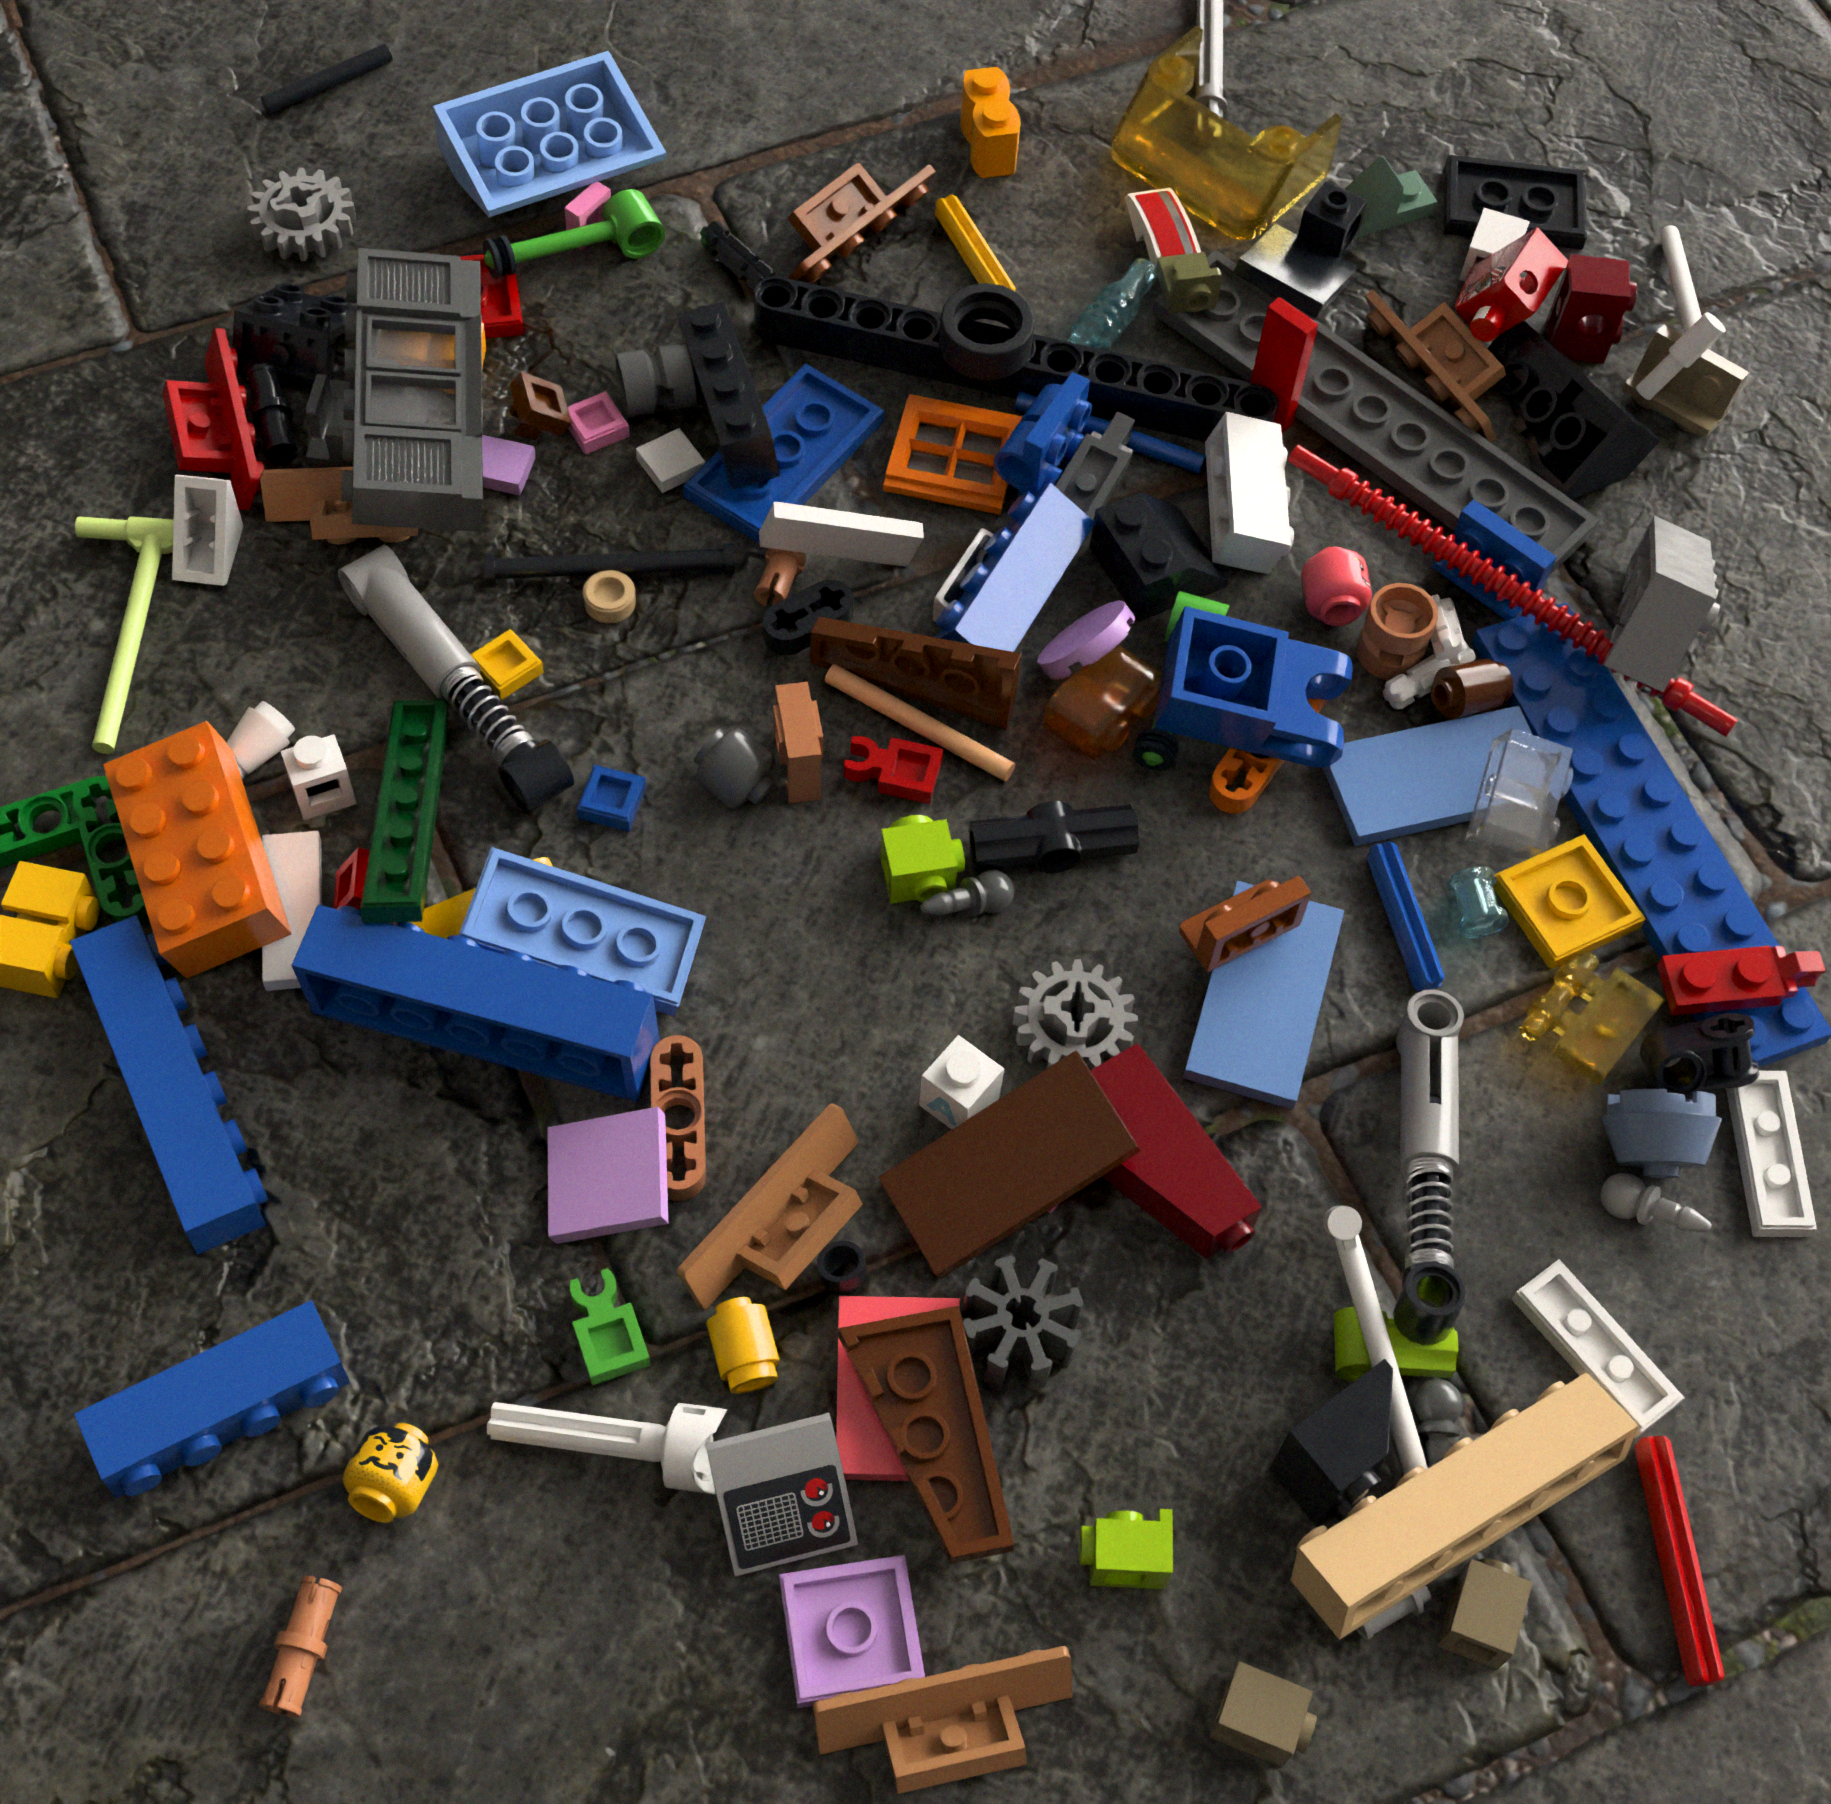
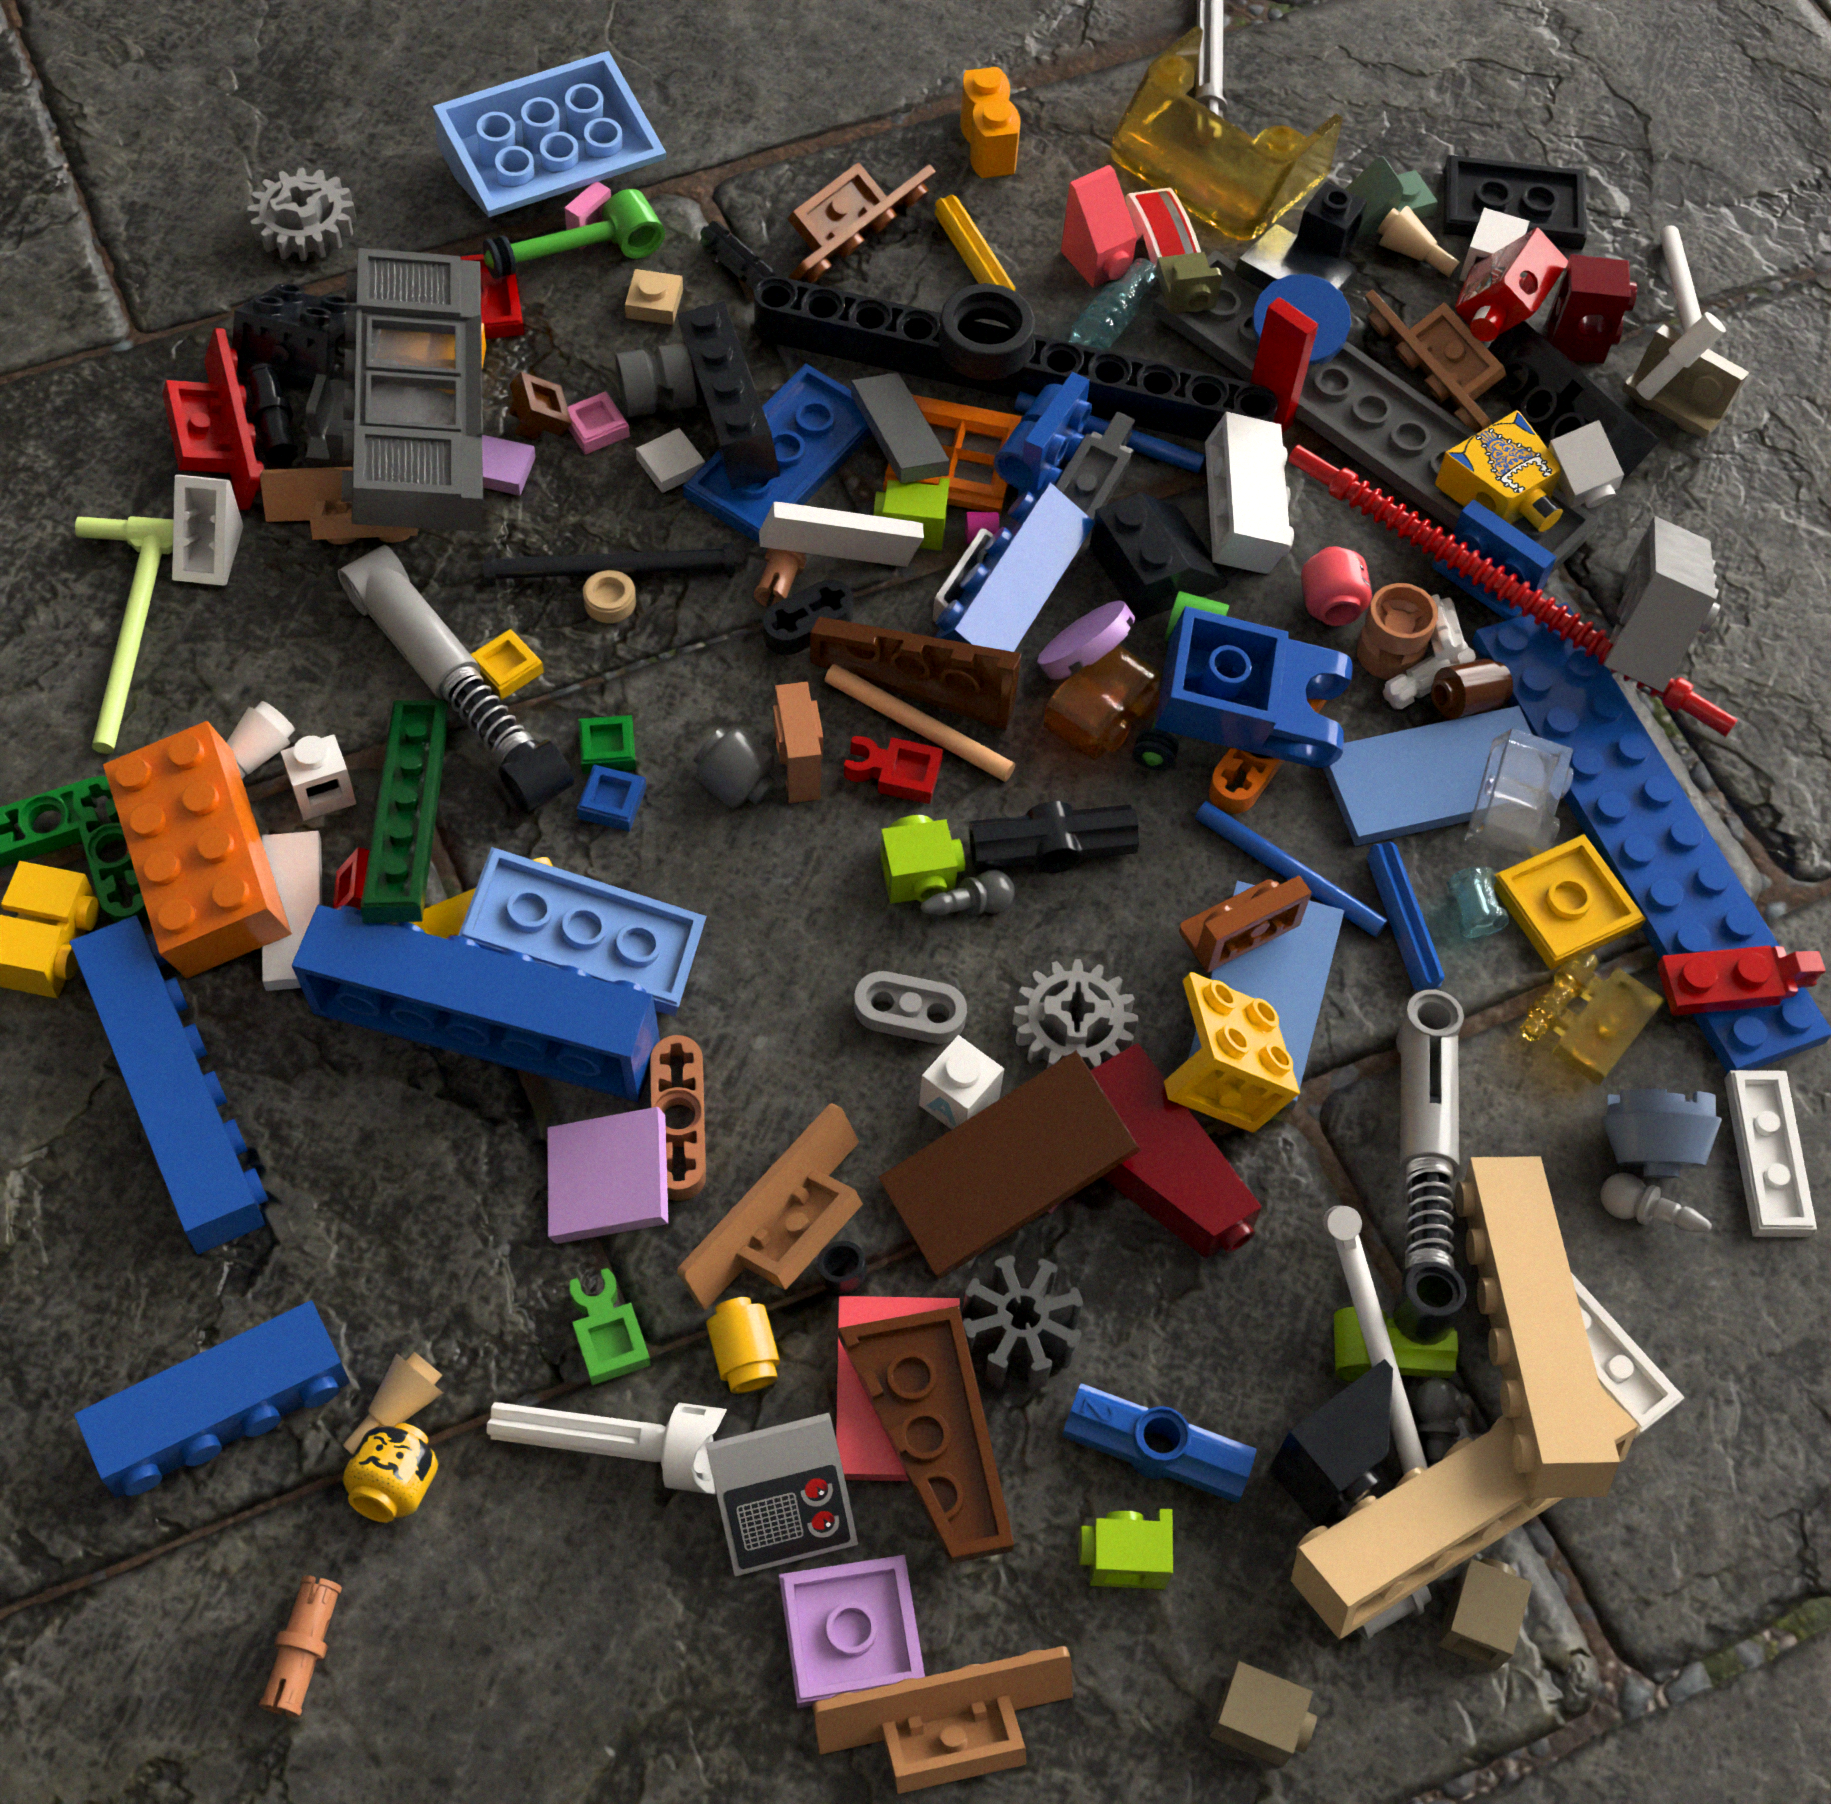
black bar [261,44,393,114] -> none
red axle [1634,1436,1725,1687] -> none
black piece [1640,1013,1760,1097] -> none
none -> tan cone [343,1352,443,1454]
none -> green tile [578,715,636,774]
none -> tan plate [625,269,683,325]
none -> dark grey tile [851,373,950,483]
none -> light grey plate [854,971,967,1044]
none -> lime brick [873,478,950,551]
none -> dark pink piece [965,512,999,544]
none -> coral slope [1061,165,1137,288]
none -> blue piece [1062,1383,1257,1503]
none -> yellow bracket [1163,972,1300,1133]
none -> blue bar [1195,801,1388,938]
none -> blue tile [1252,274,1351,366]
none -> tan cone [1377,205,1461,278]
none -> yellow torso [1435,410,1563,532]
none -> tan brick [1455,1156,1620,1498]
none -> white brick [1548,420,1624,508]

